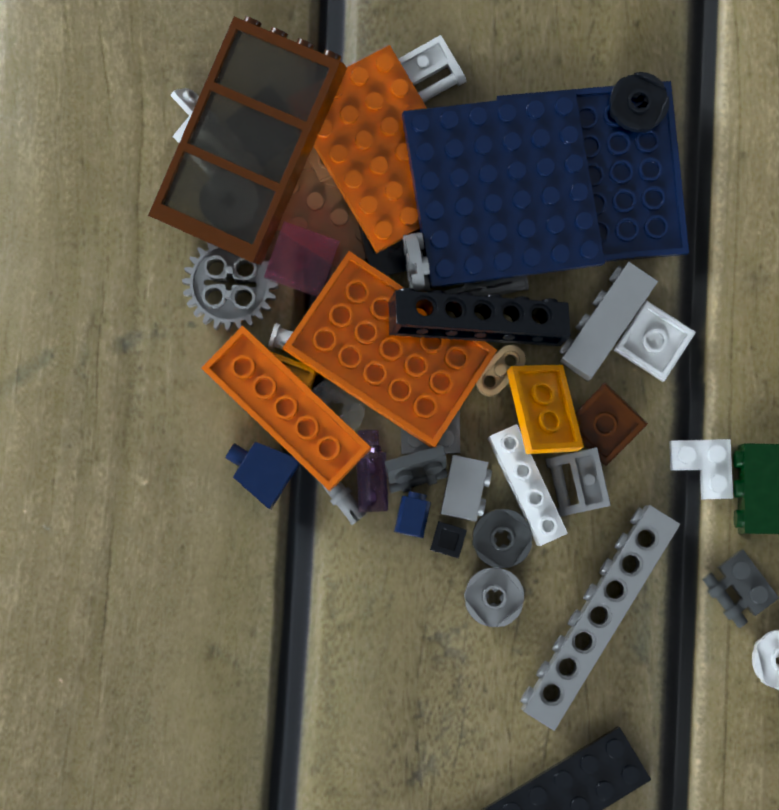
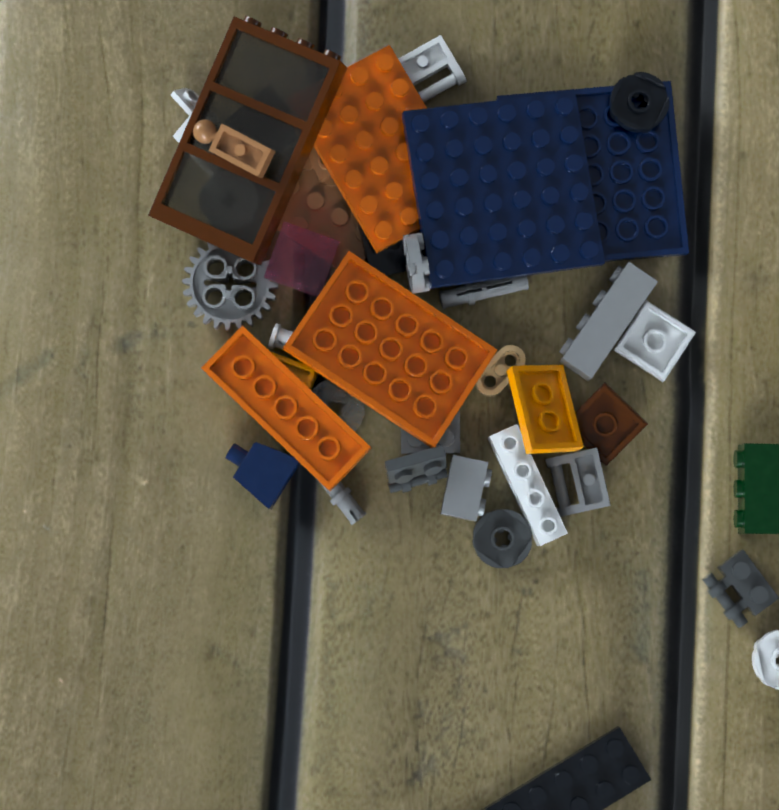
clear purple hinge [357,429,388,512] -> none
black brick [388,288,571,346] -> none
dark blue brick [394,491,431,538] -> none
black plate [430,521,467,559] -> none
light grey plate [464,567,524,627] -> none
light grey brick [520,505,680,731] -> none
white plate [669,439,733,500] -> none
none -> medium nougat plate [193,119,276,179]

